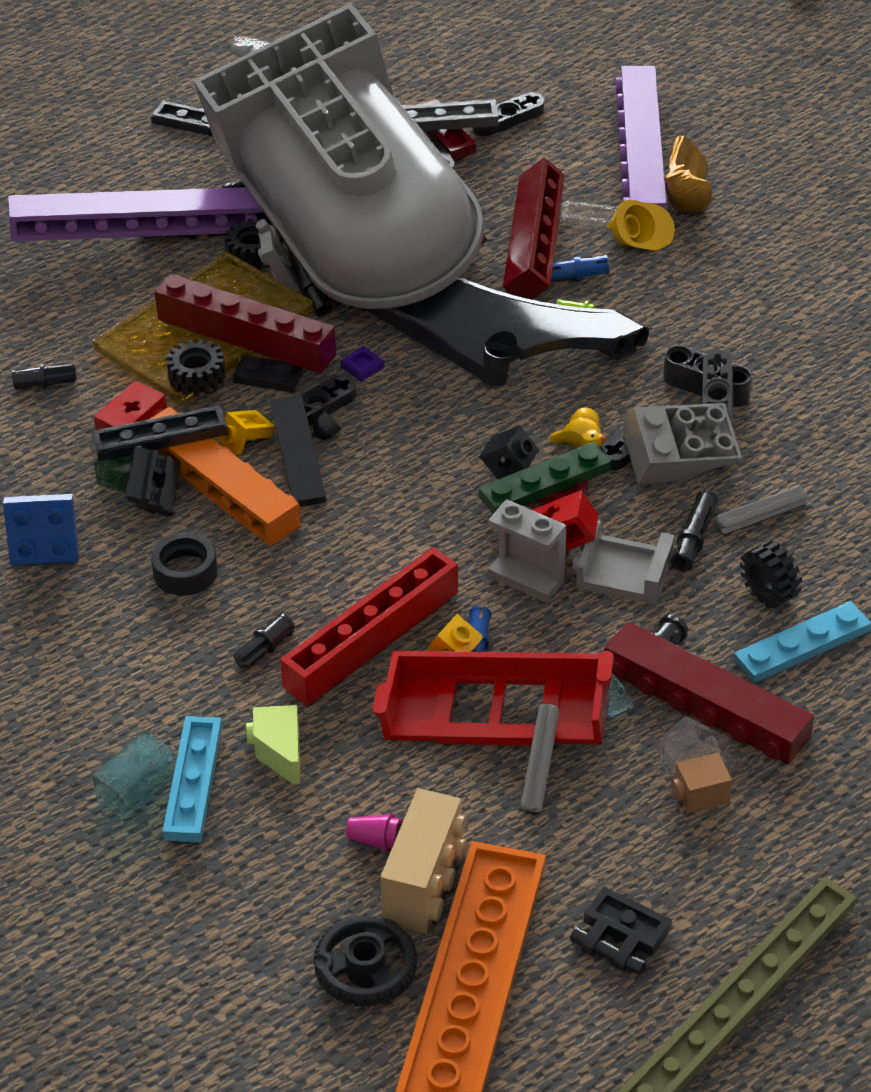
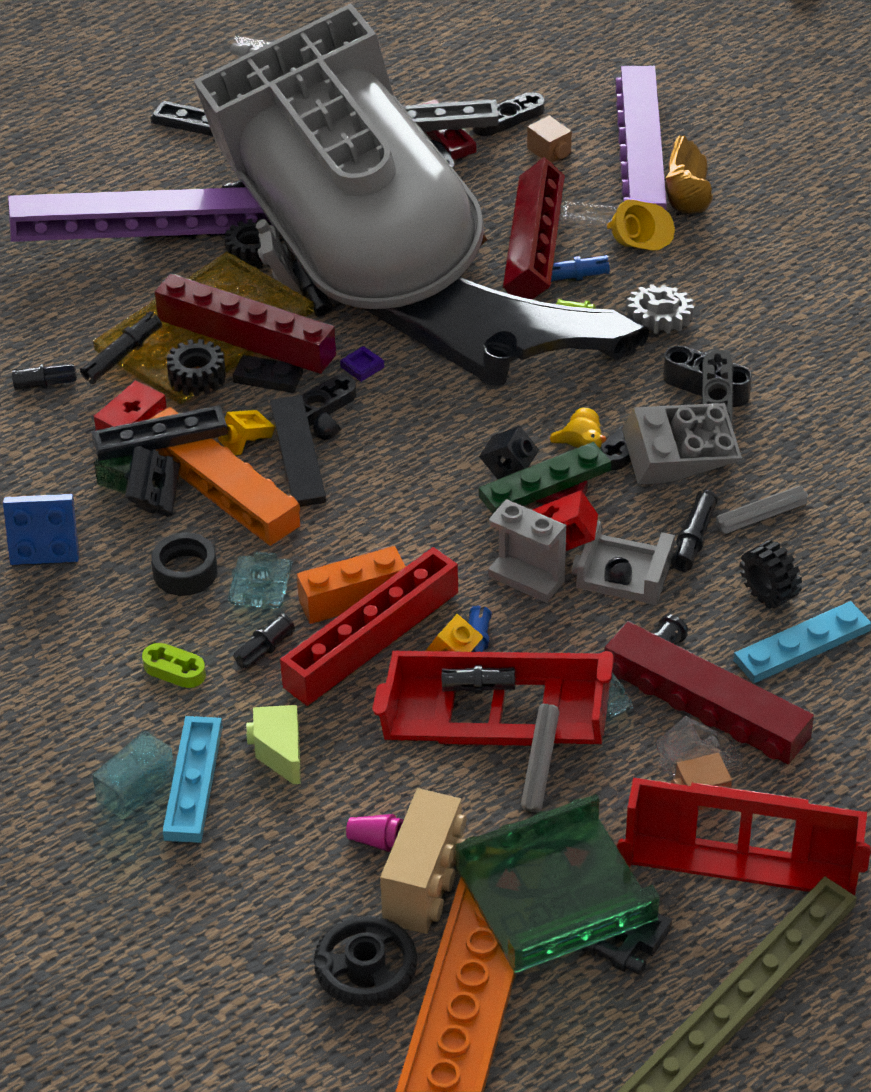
none -> black pin [80,311,162,384]
none -> lime beam [142,643,206,688]
none -> clear light blue piece [228,552,293,609]
none -> orange brick [297,546,406,624]
none -> black pin [442,665,515,694]
none -> clear green panel [456,794,660,973]
none -> medium nougat brick [527,116,572,163]
none -> black hinge [604,557,632,585]
none -> red piece [616,777,871,896]
none -> light grey gear [626,284,694,334]

